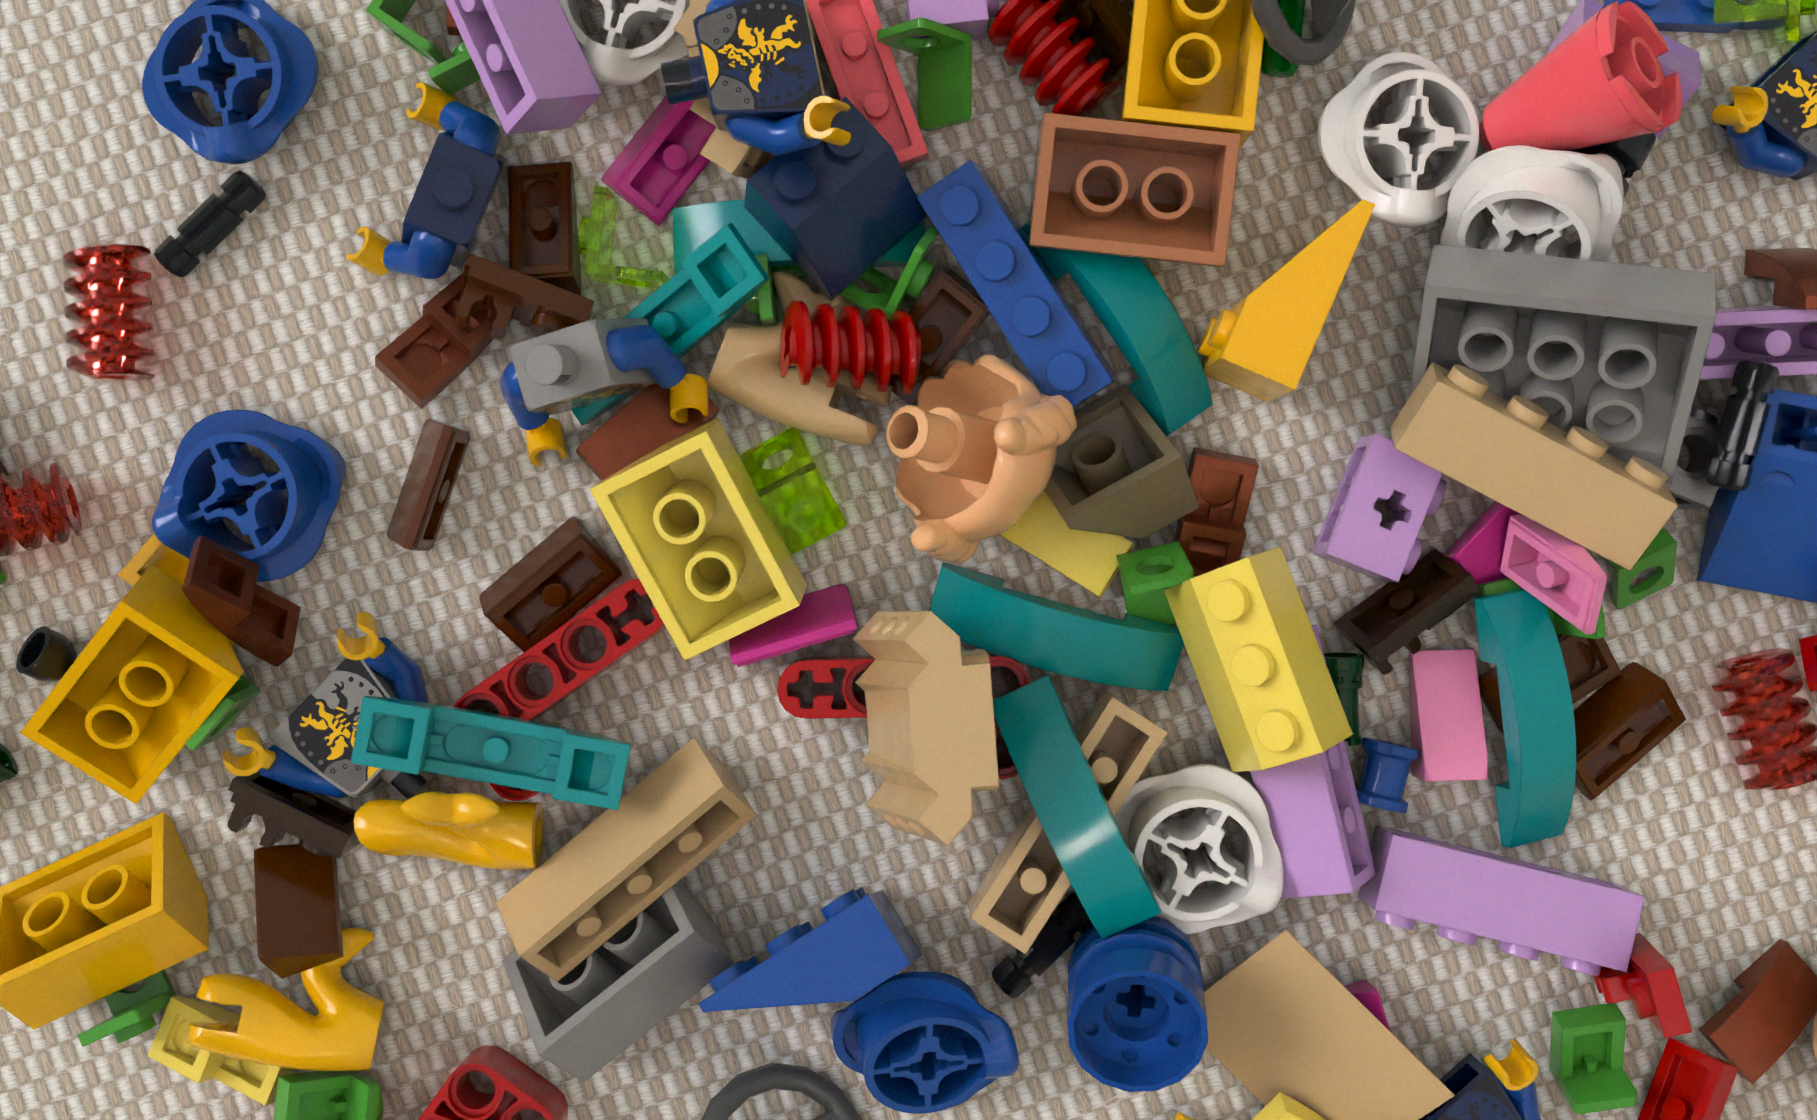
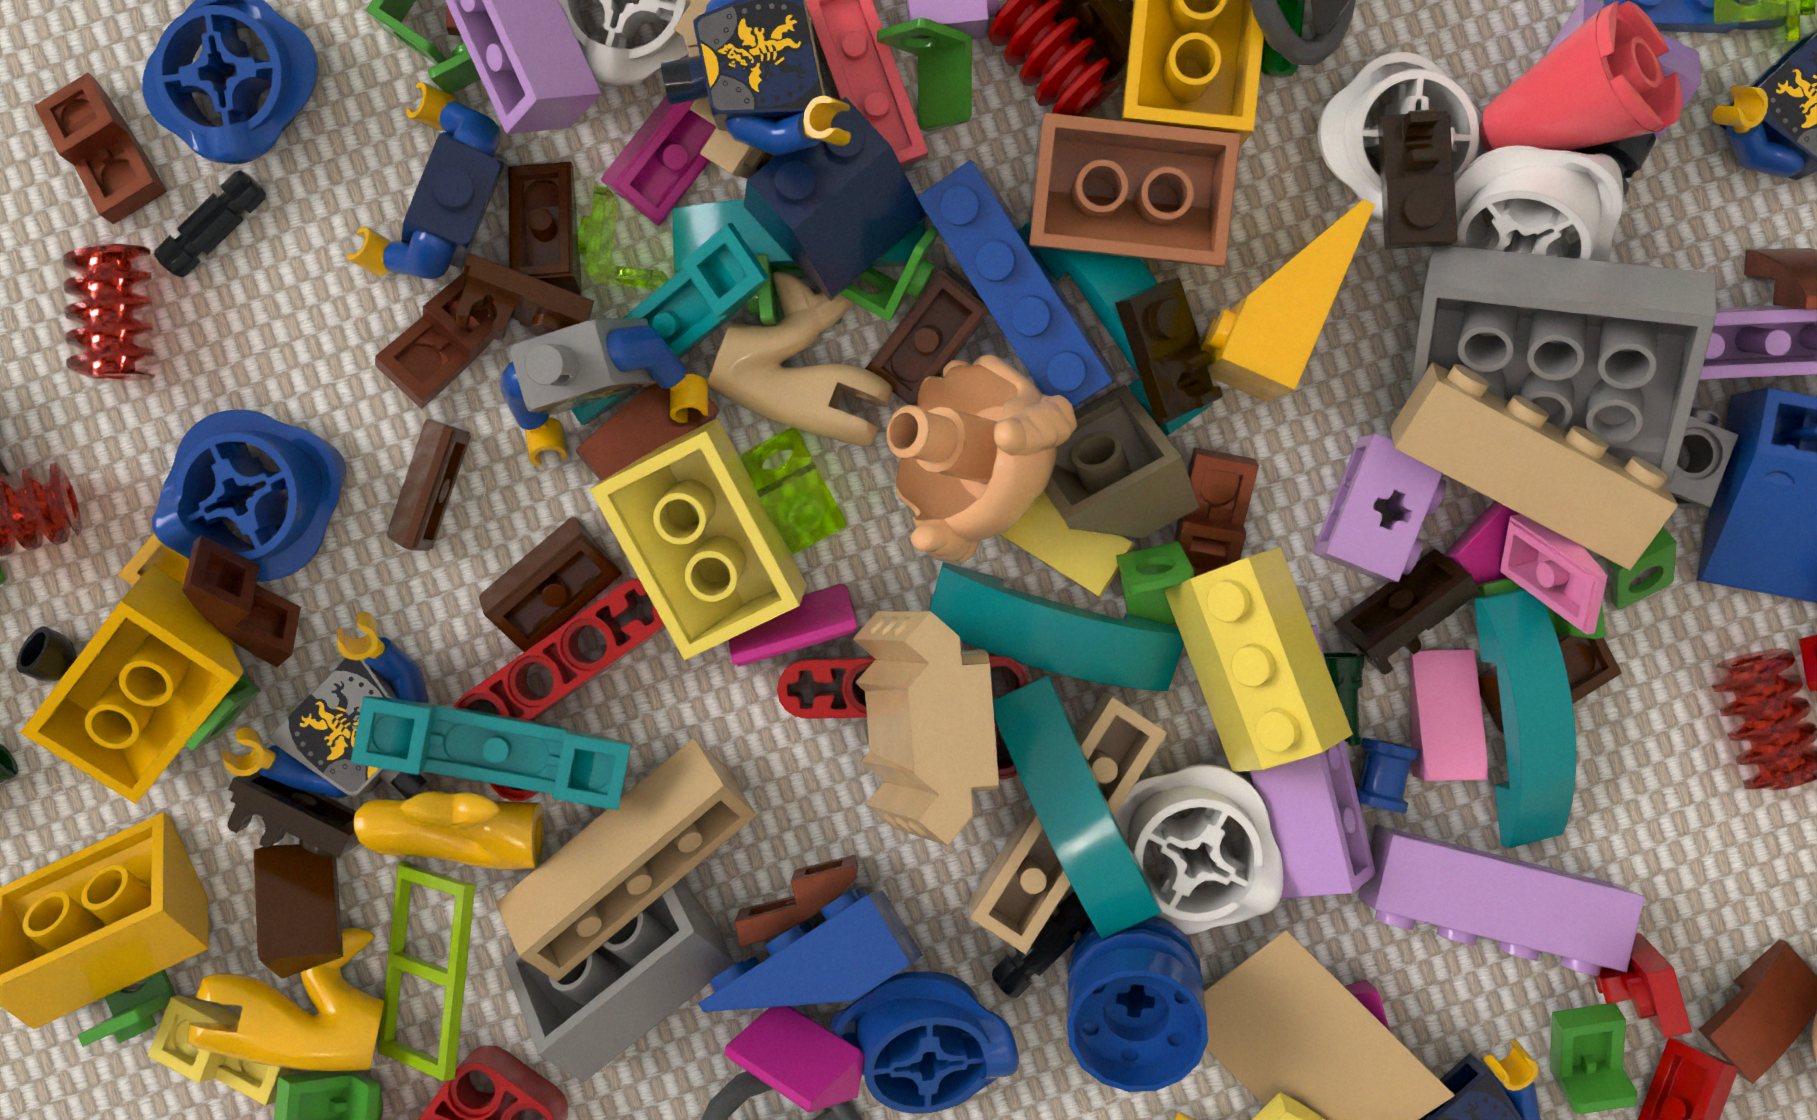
red piece [780,301,921,394] -> none
reddish brown slope [1574,662,1686,801] -> none
black axle [1707,360,1779,491] -> none
none -> copper slope [34,73,167,225]
none -> lime window [378,861,475,1081]
none -> dark pink slope [724,1006,864,1113]
none -> copper slope [734,855,858,947]
none -> dark brown plate [1115,278,1223,425]
none -> dark brown plate [1378,109,1458,250]

